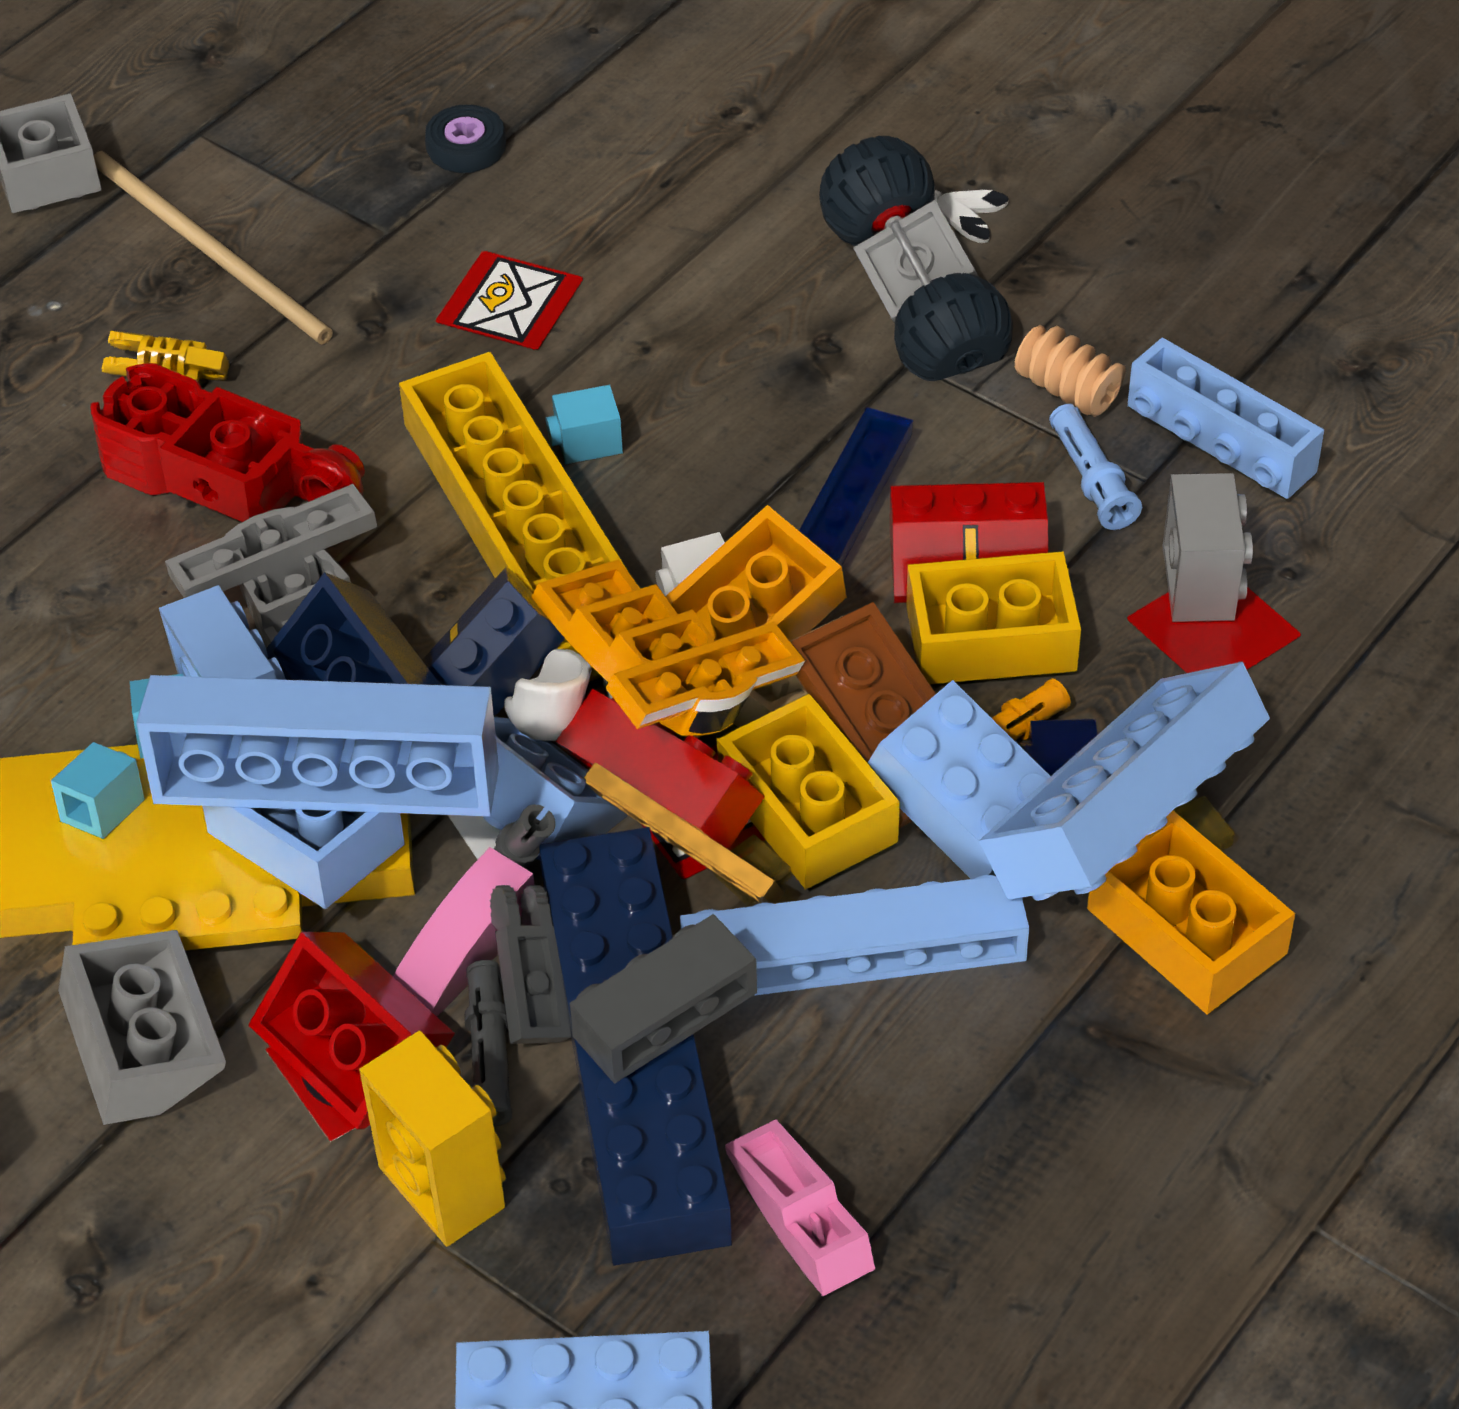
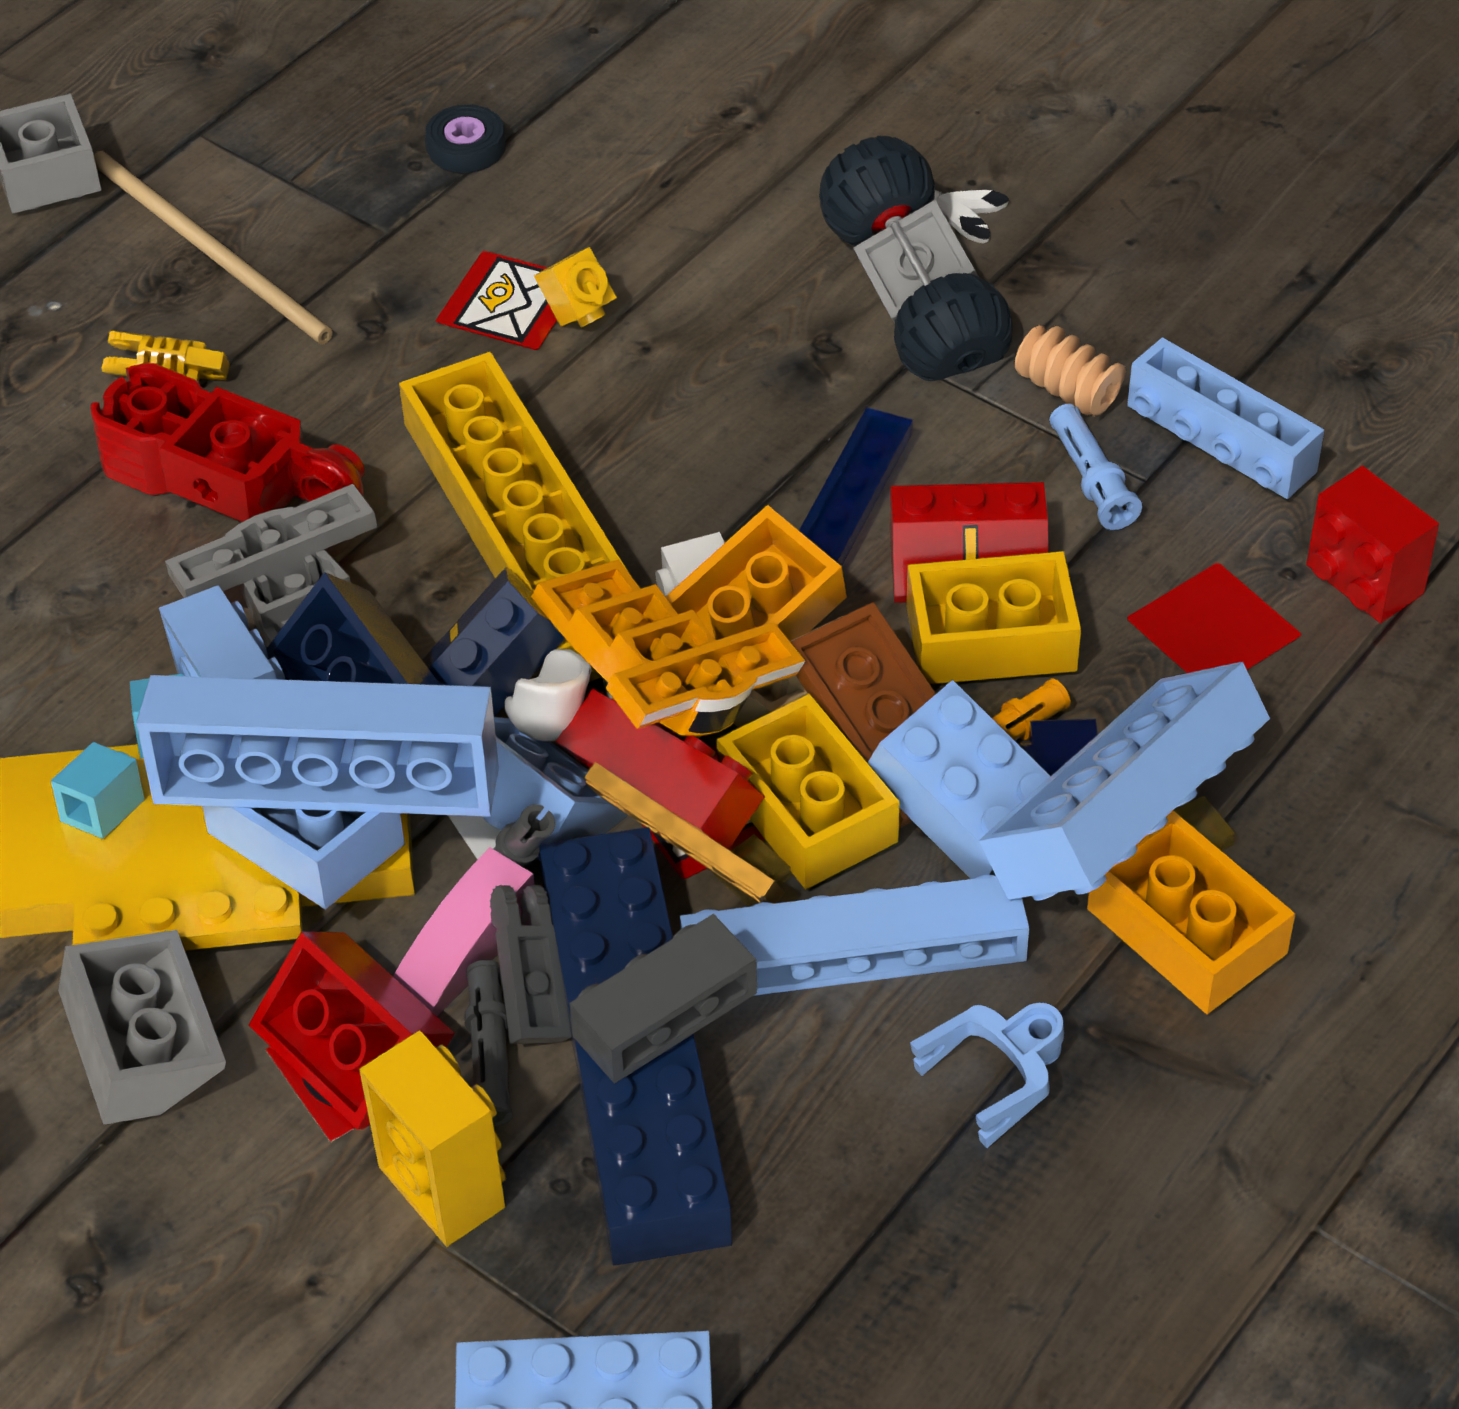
medium azure brick [546,385,623,464] -> none
bright pink slope [725,1119,875,1296] -> none
light grey brick [1162,473,1253,622] -> none
none -> yellow brick [534,247,617,327]
none -> light blue piece [910,1003,1064,1148]
none -> red brick [1306,465,1439,624]

